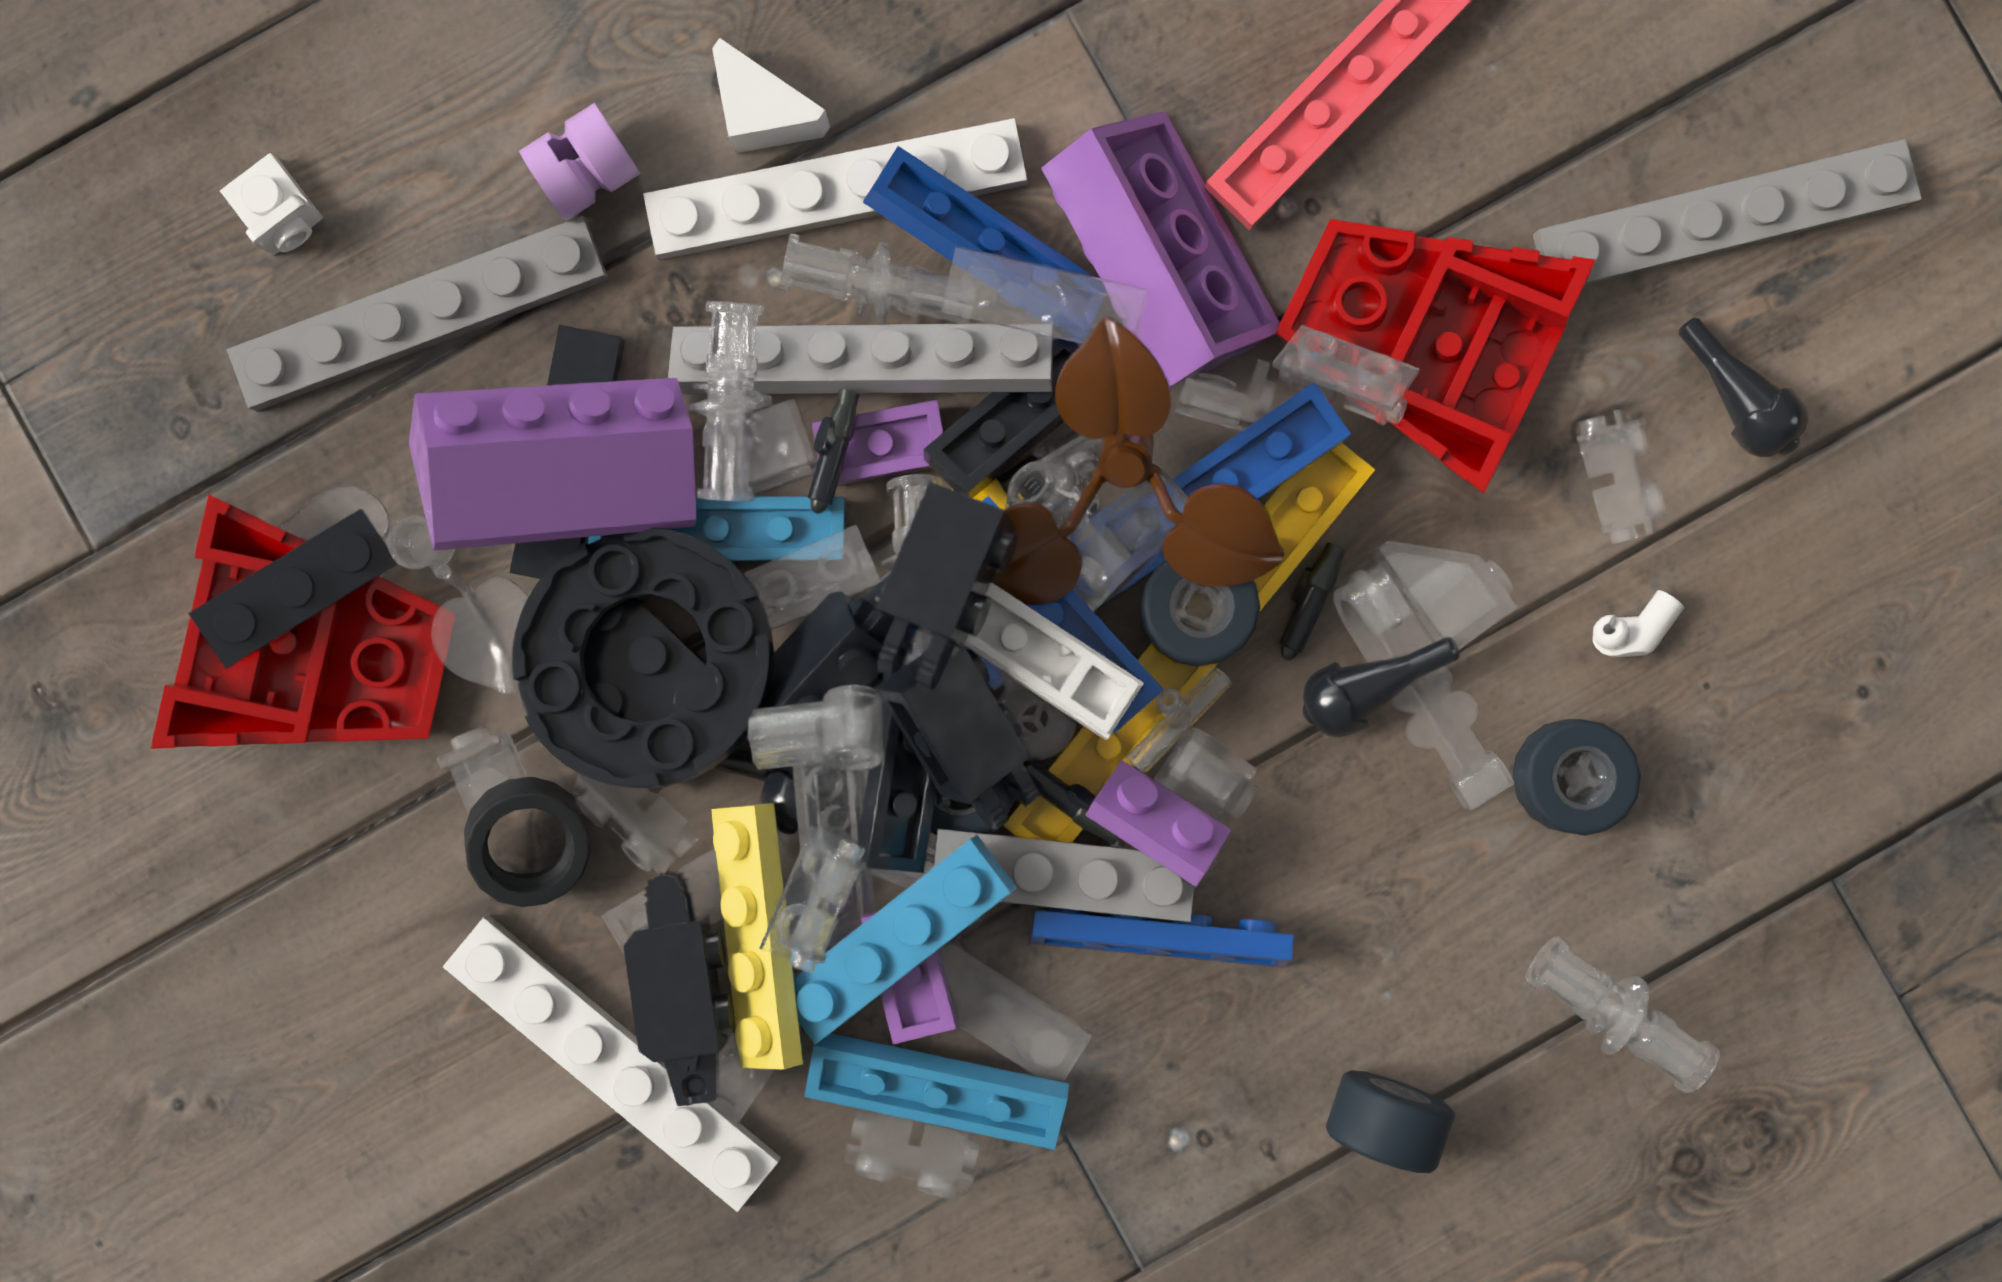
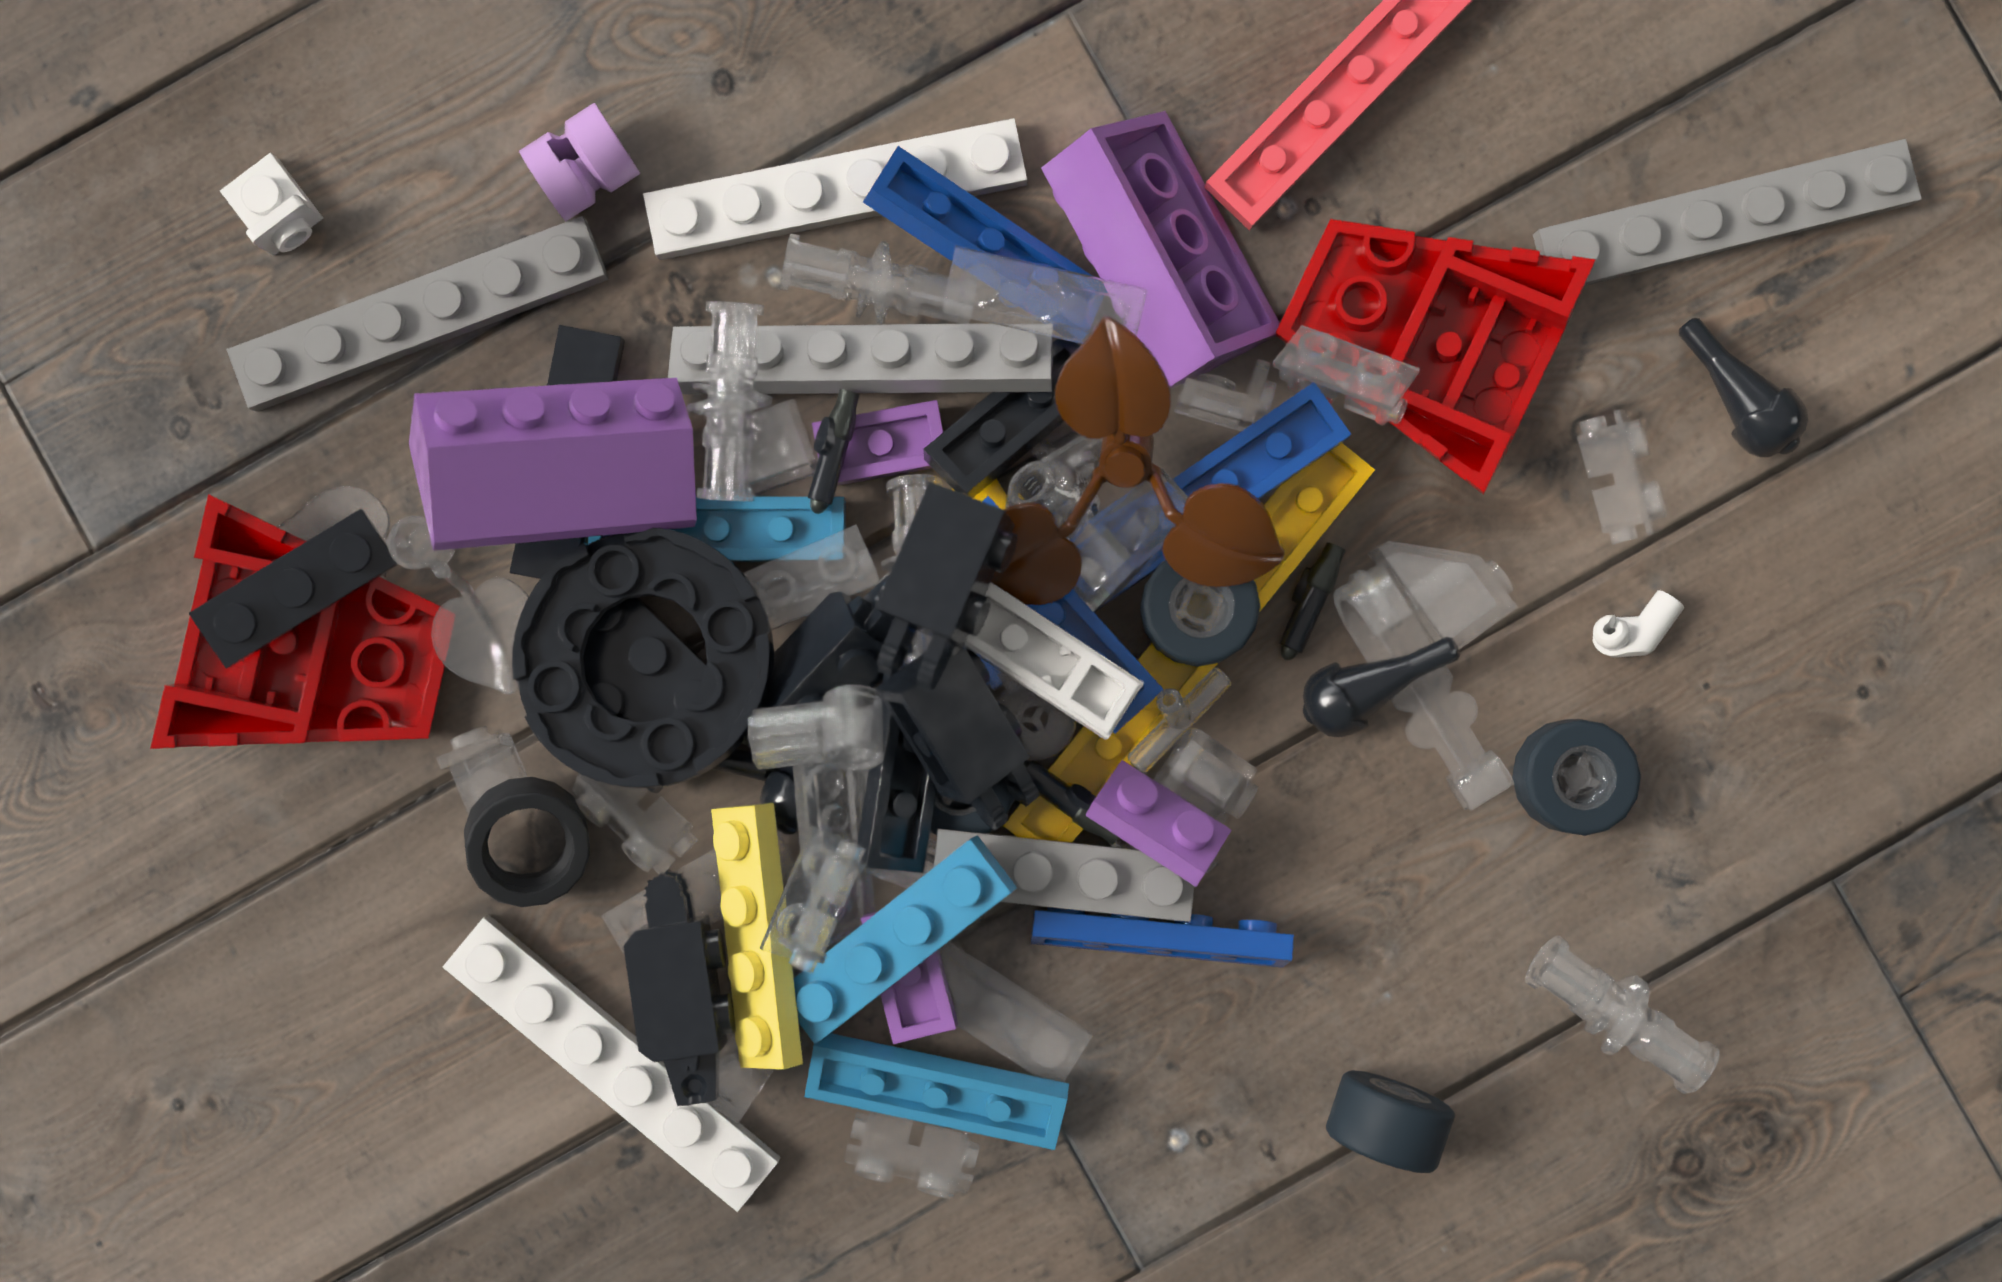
white slope [712,38,830,153] -> none

